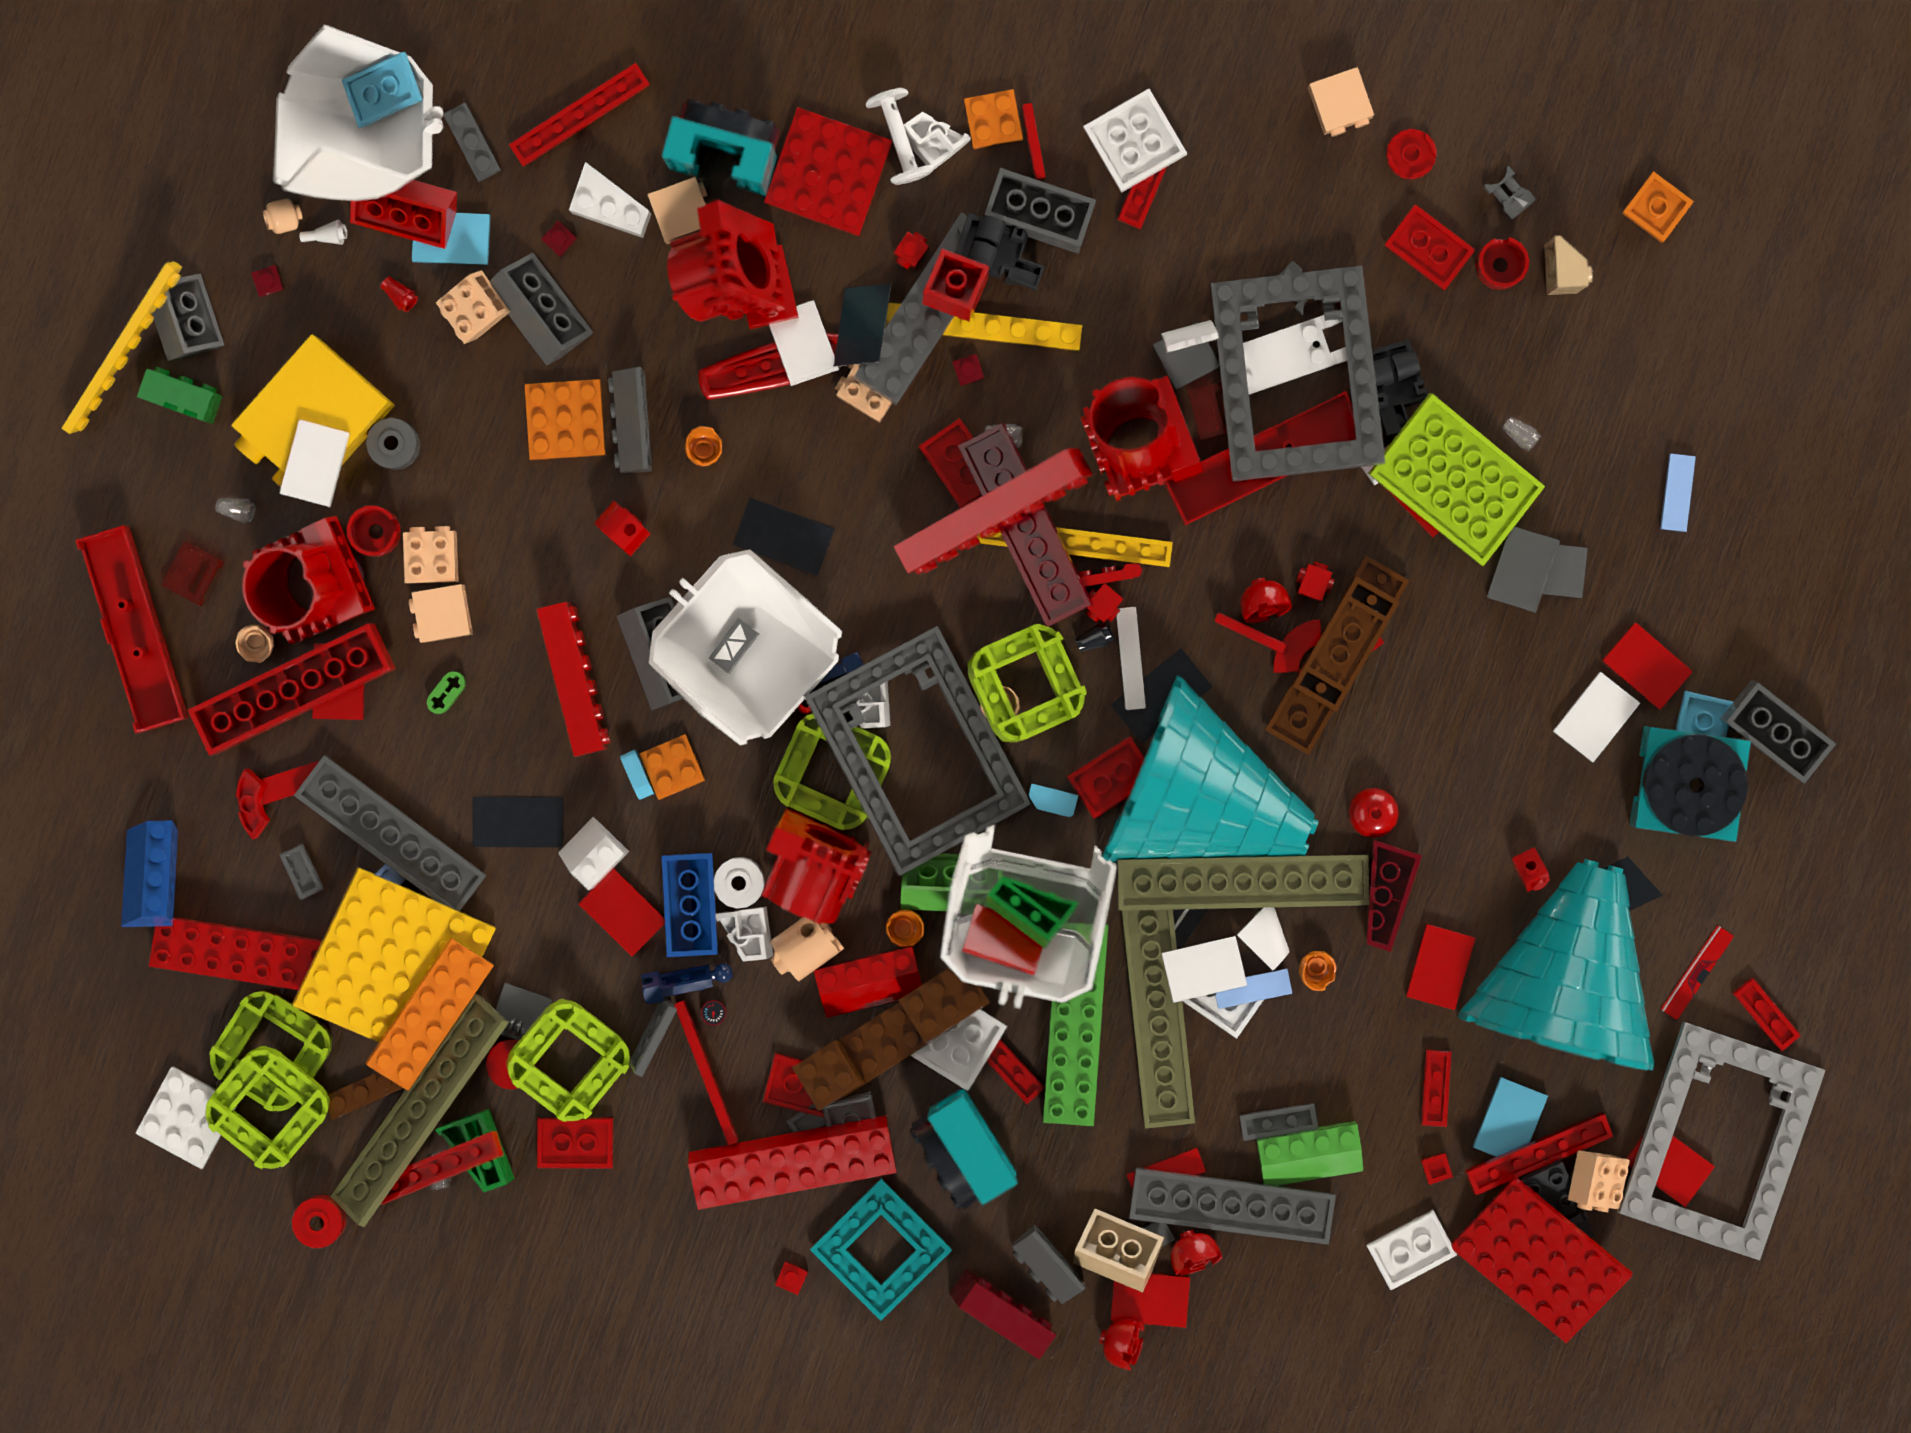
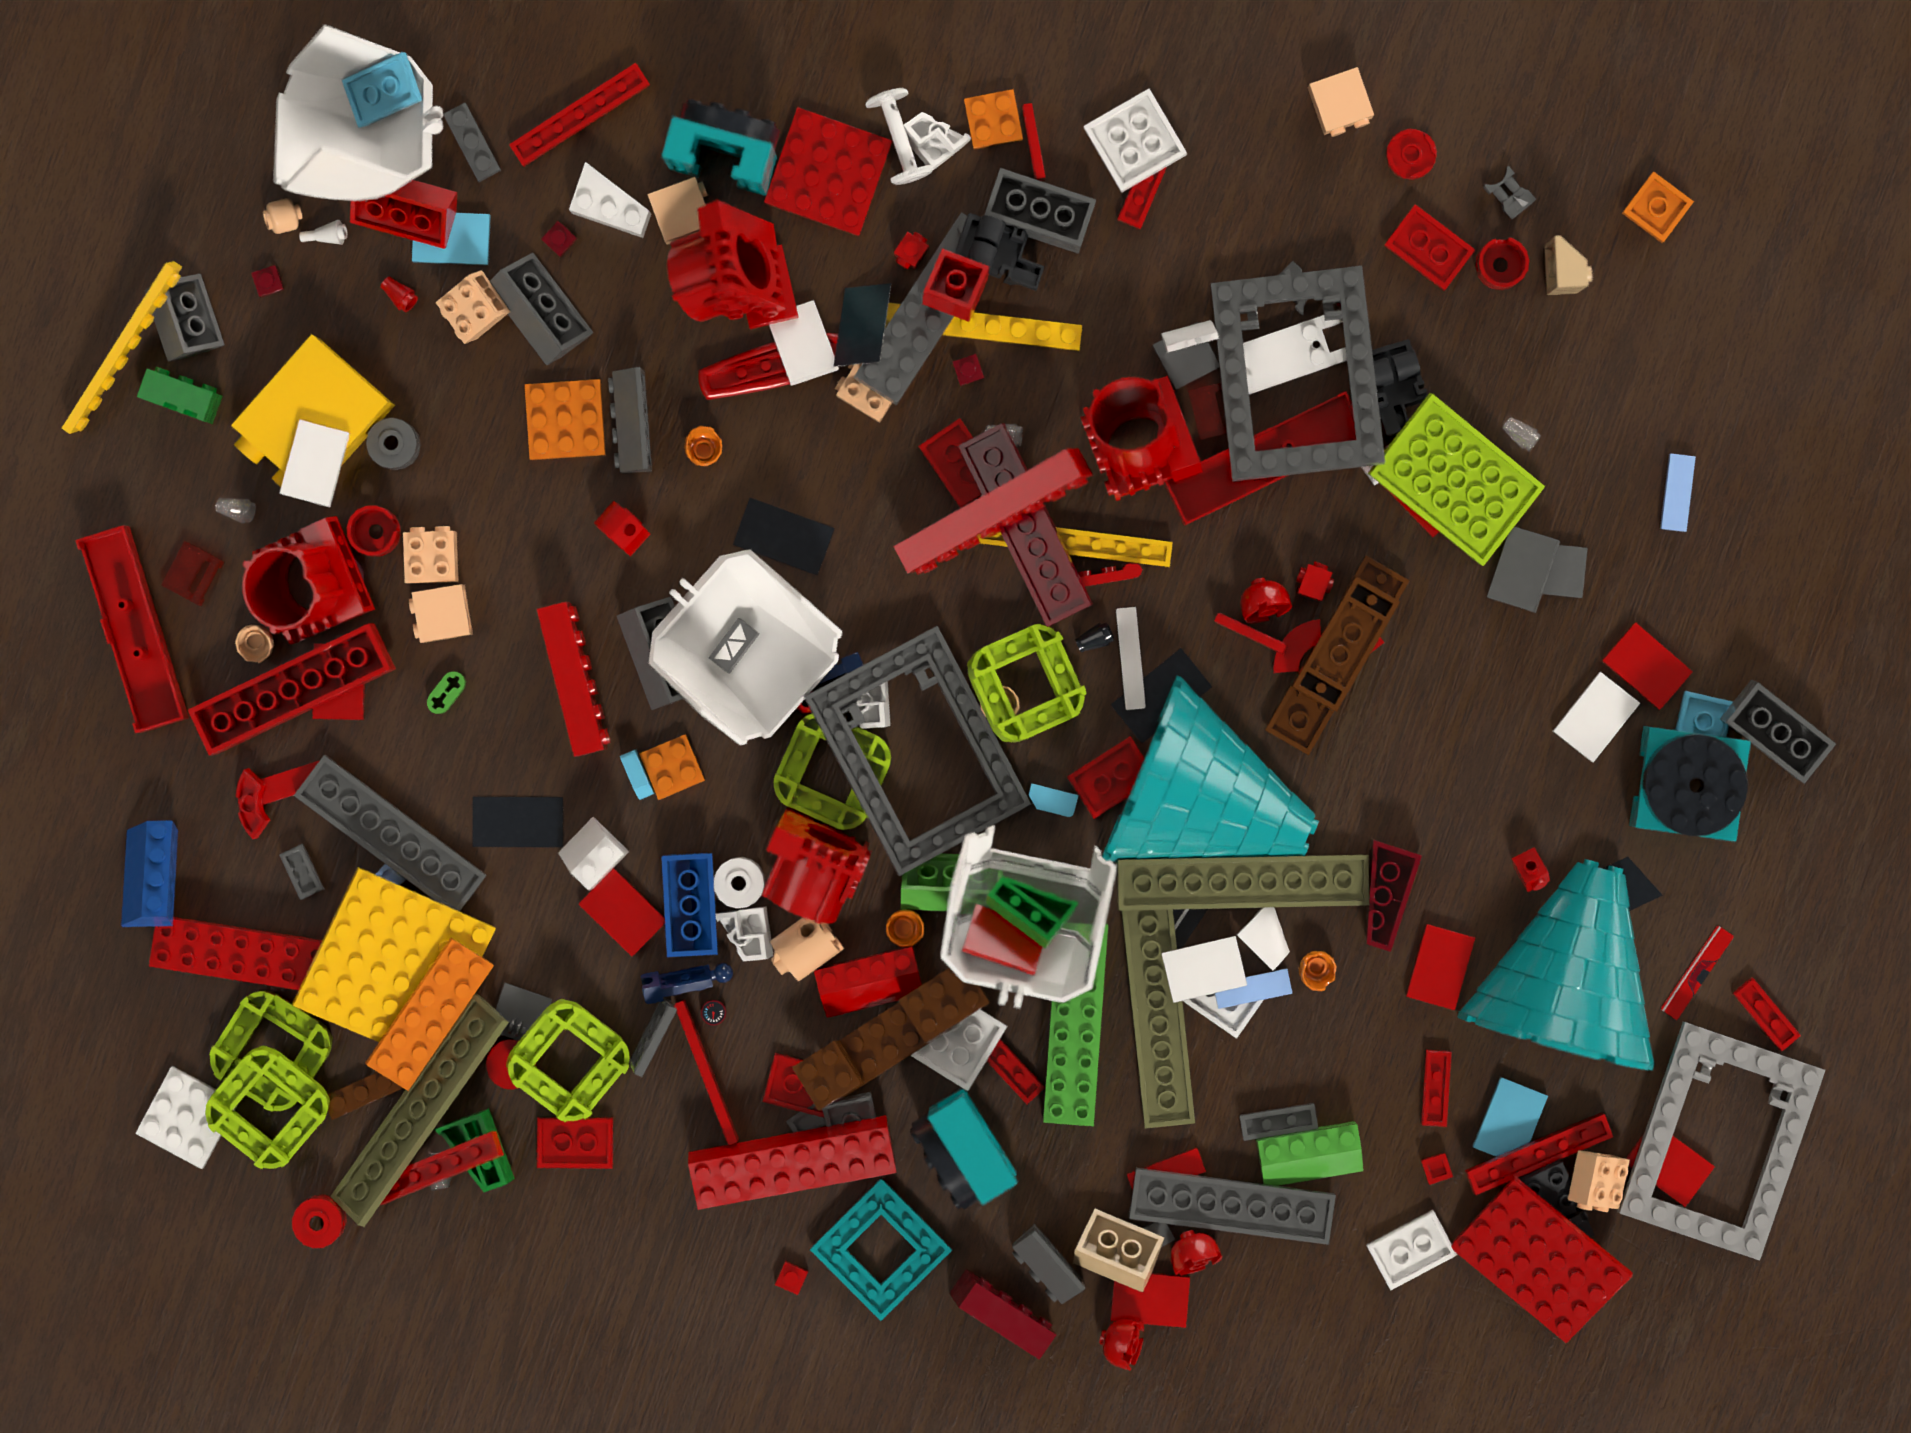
red brick [1085,583,1124,623] -> none
red cylinder [1348,788,1399,838] -> none

